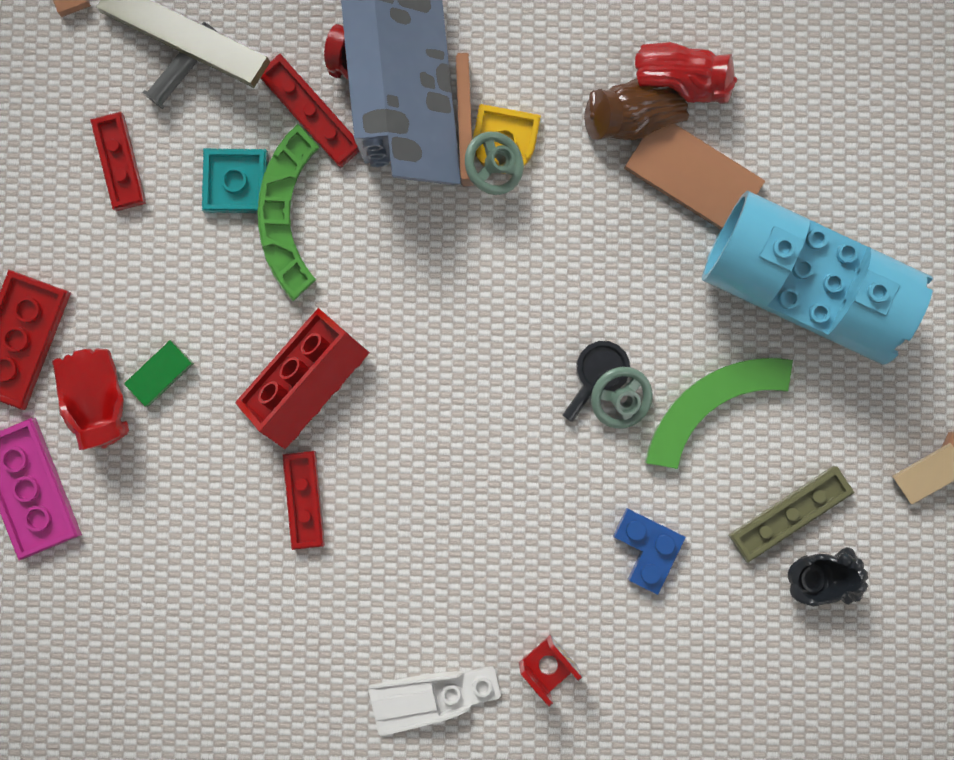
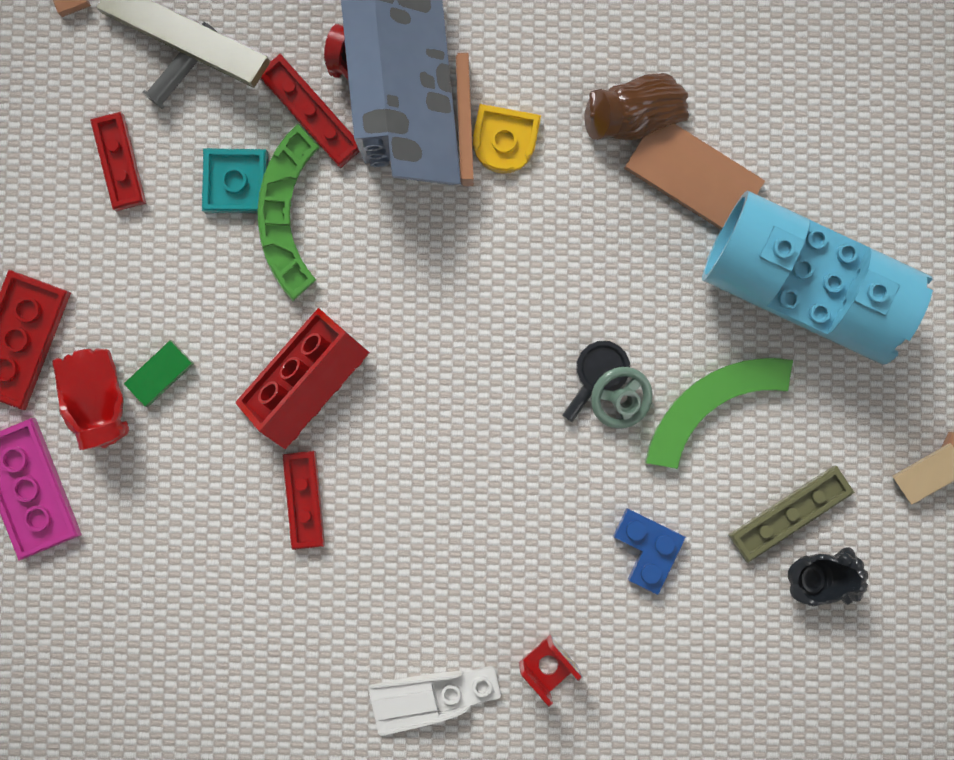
sand green piece [465,132,524,195] -> none
red hair [635,42,737,104] -> none

